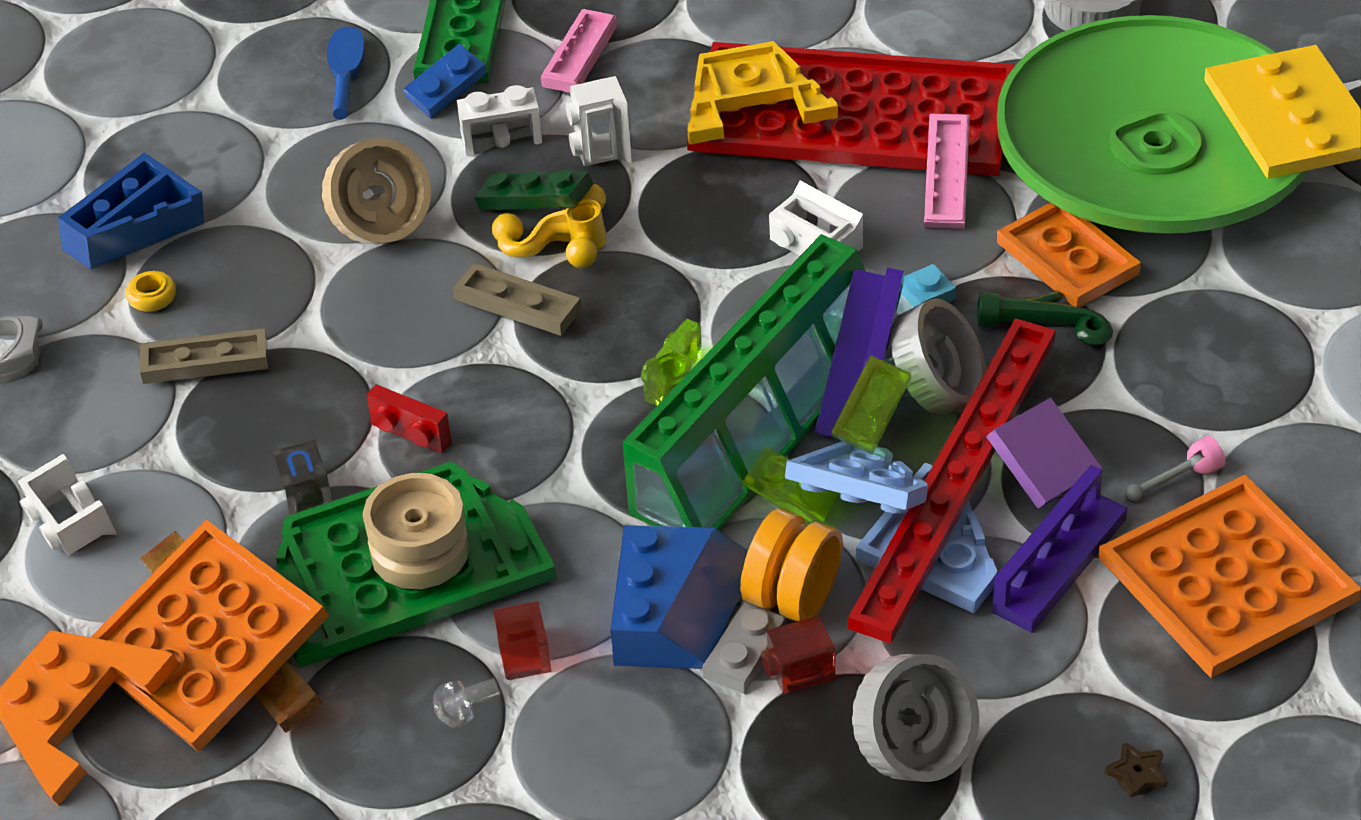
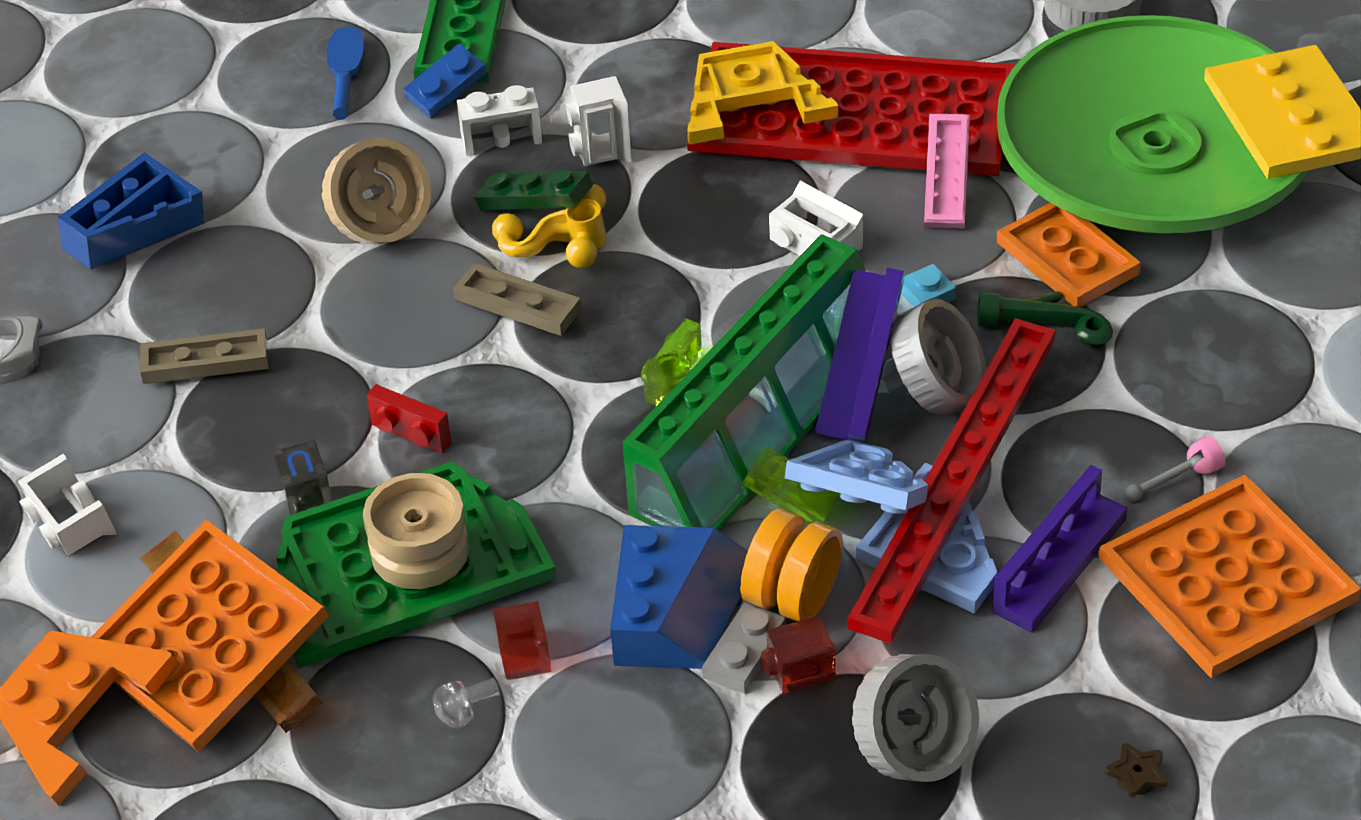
yellow piece [126,271,176,312] -> none
bright pink plate [541,9,617,93] -> none
clear neon green plate [831,355,911,455] -> none
medium lavender tile [986,398,1102,509] -> none

